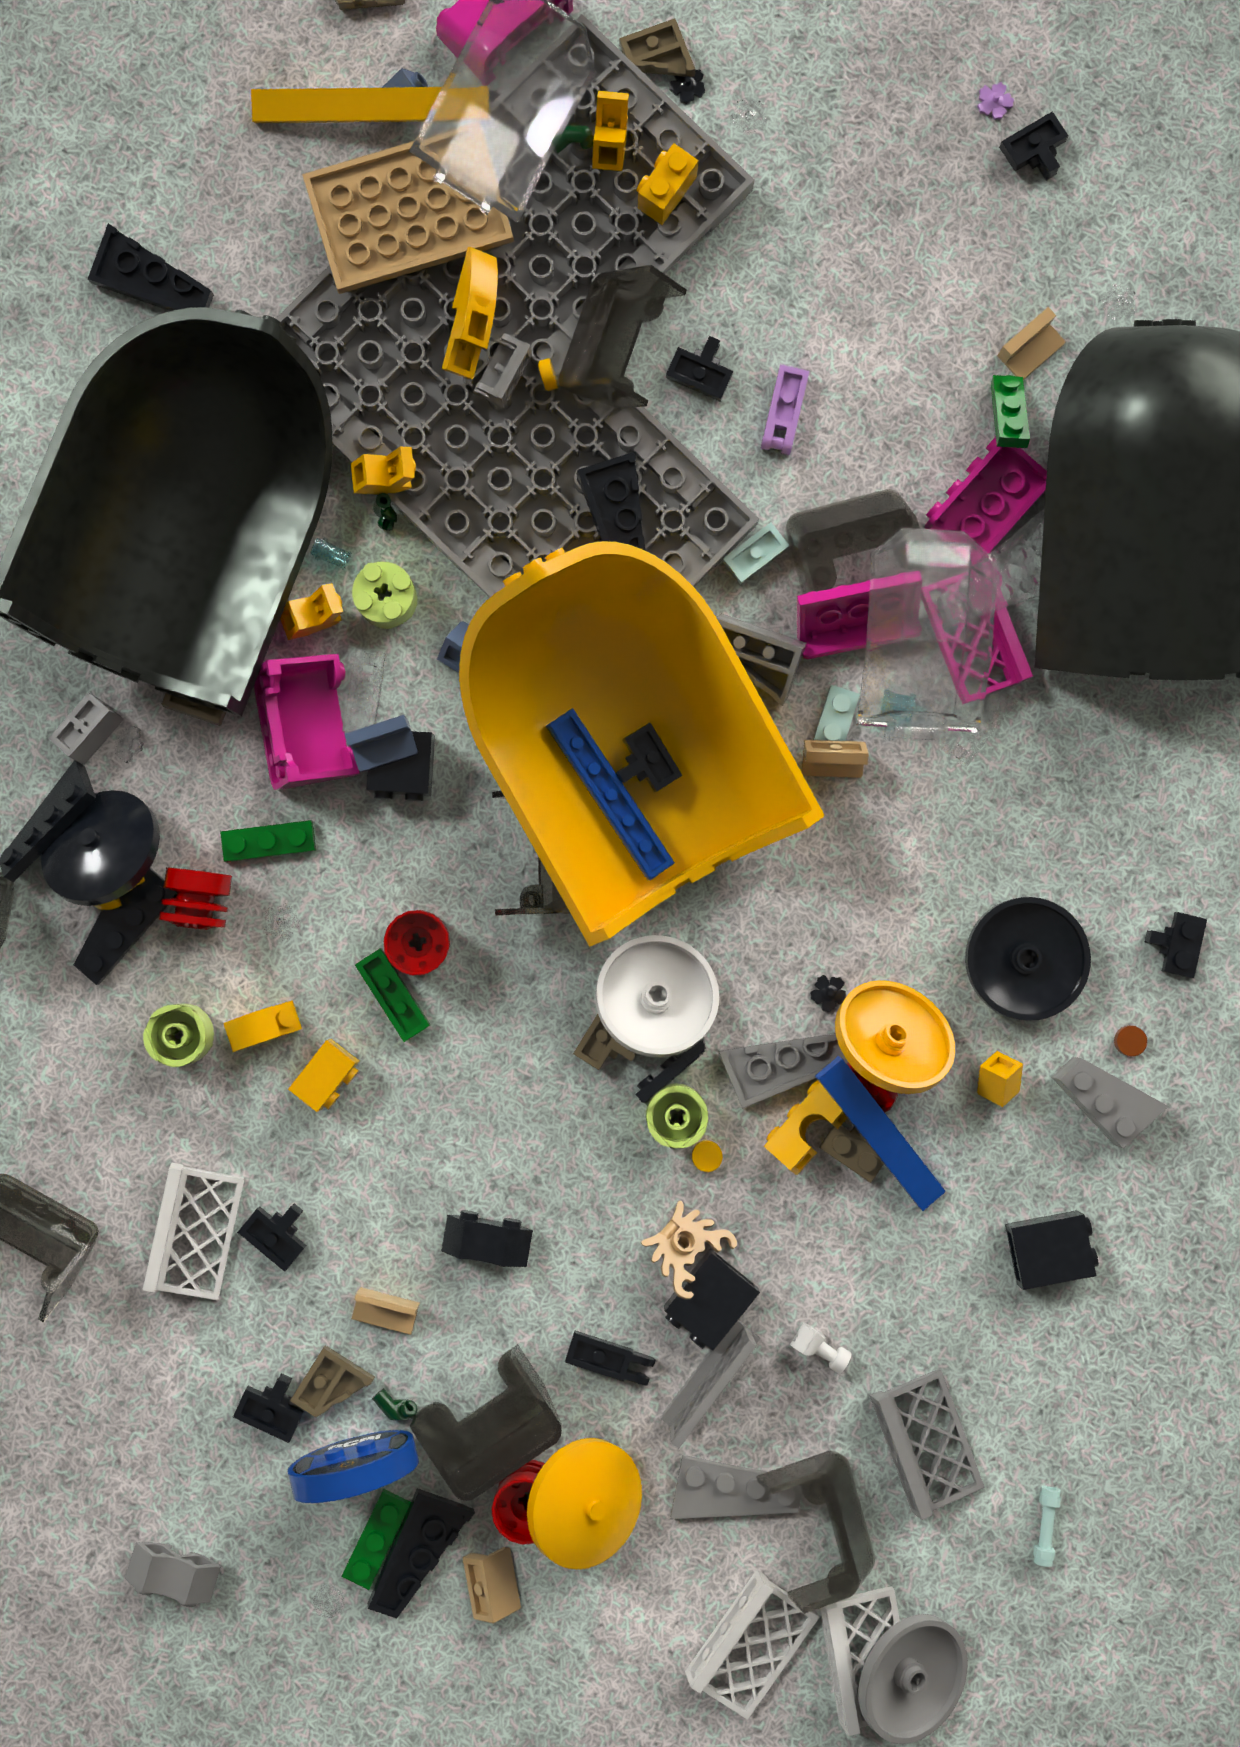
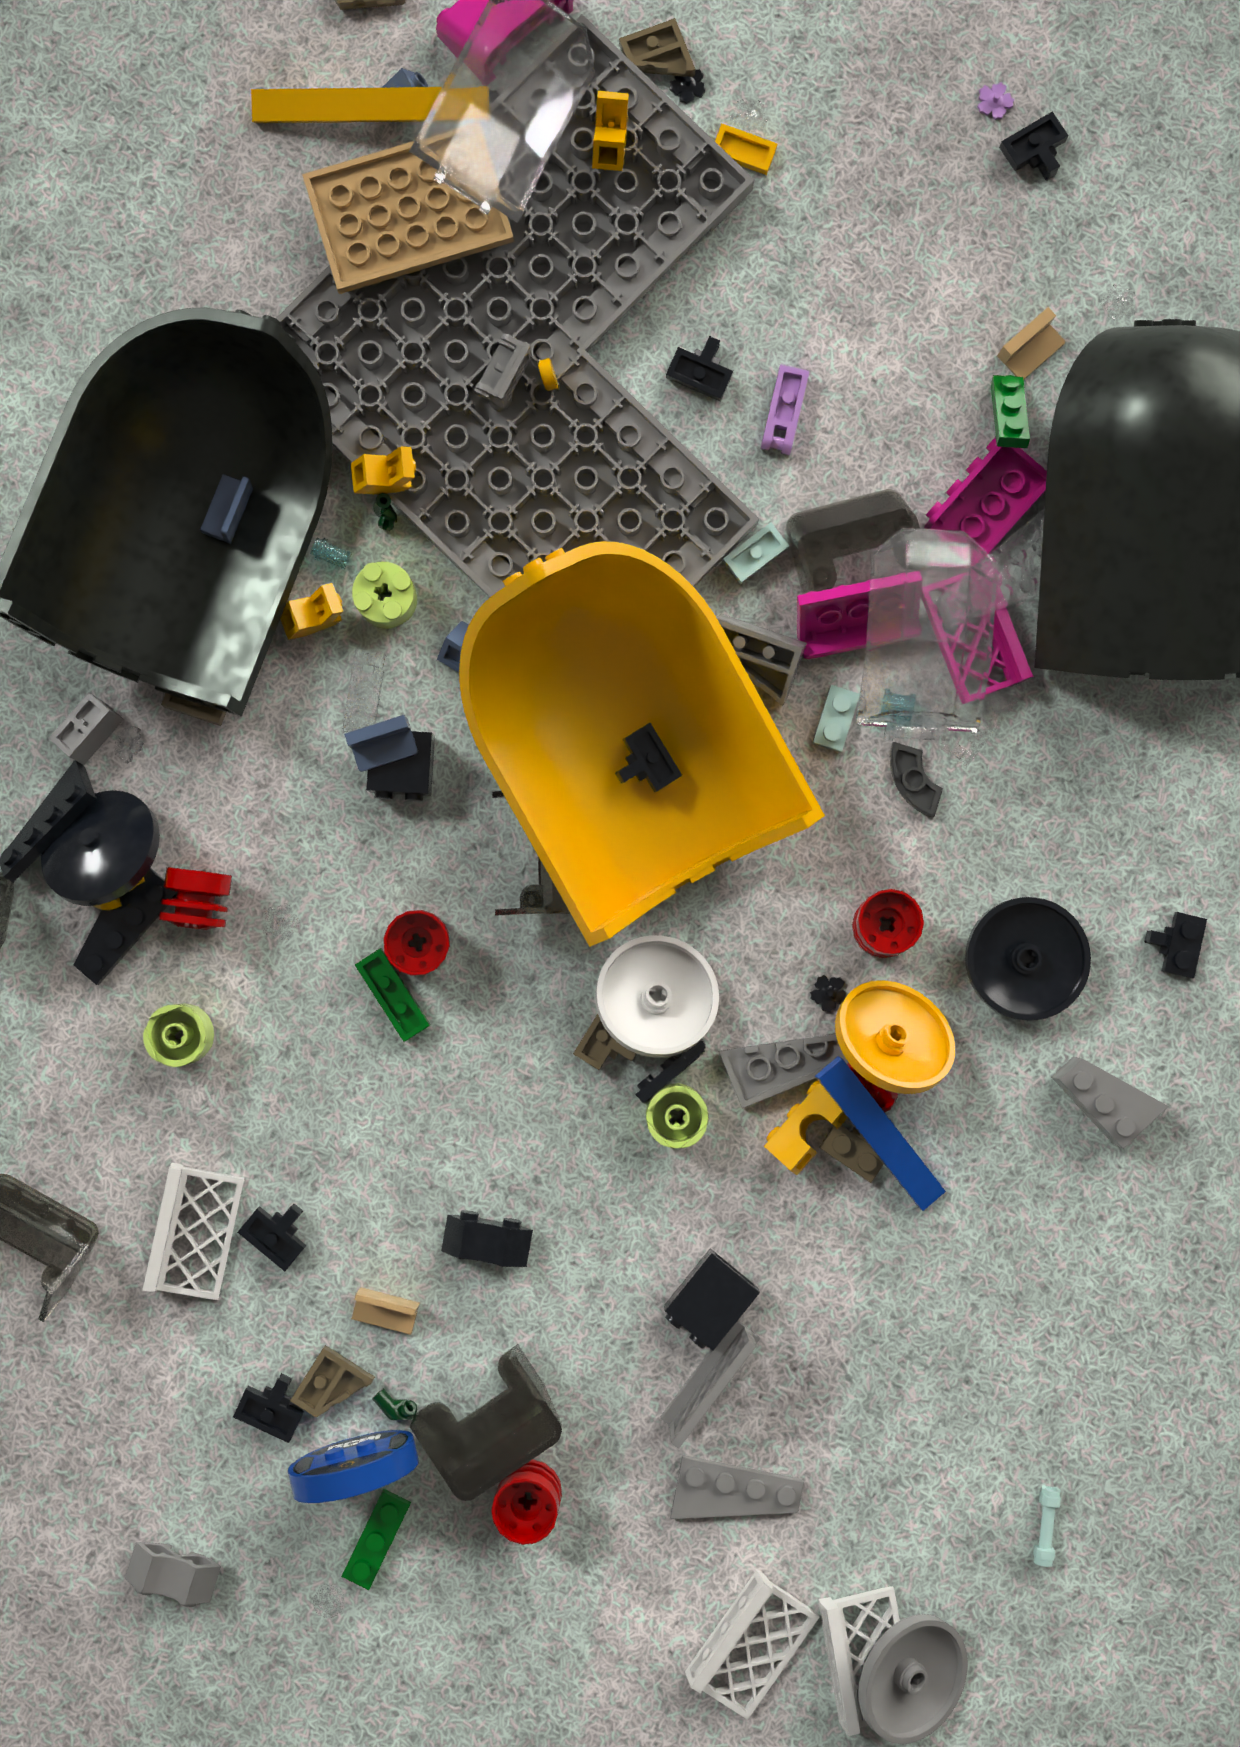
black wing [88,223,214,311] -> none
green plate [220,820,316,862] -> none
yellow brick [223,1000,302,1052] -> none
dark pink windscreen [254,654,360,790] -> none
yellow brick [288,1039,360,1112] -> none
black wing [367,1488,475,1619] -> none
yellow slope [442,247,498,379] -> none
tan panel [462,1547,521,1623] -> none
yellow dish [527,1438,642,1569] -> none
blue tile [546,708,675,880] -> none
dark green arm [548,125,594,154] -> none
clear smoke windscreen [559,265,687,408] -> none
black hinge [565,1330,656,1386] -> none
black wing [576,452,645,550] -> none
yellow brick [636,143,699,225] -> none
tan animal [641,1201,737,1300] -> none
yellow tile [692,1140,723,1172] -> none
clear smoke windscreen [756,1450,875,1614] -> none
white leg [790,1322,851,1374] -> none
tan panel [802,740,869,778] -> none
light grey fence [869,1369,985,1520] -> none
yellow panel [977,1051,1023,1107] -> none
black brick [1005,1210,1099,1290] -> none
dark orange tile [1114,1025,1147,1056] -> none
none -> sand blue panel [200,474,253,544]
none -> yellow tile [715,123,778,175]
none -> red wheel [852,889,924,958]
none -> dark grey tile [890,742,943,818]

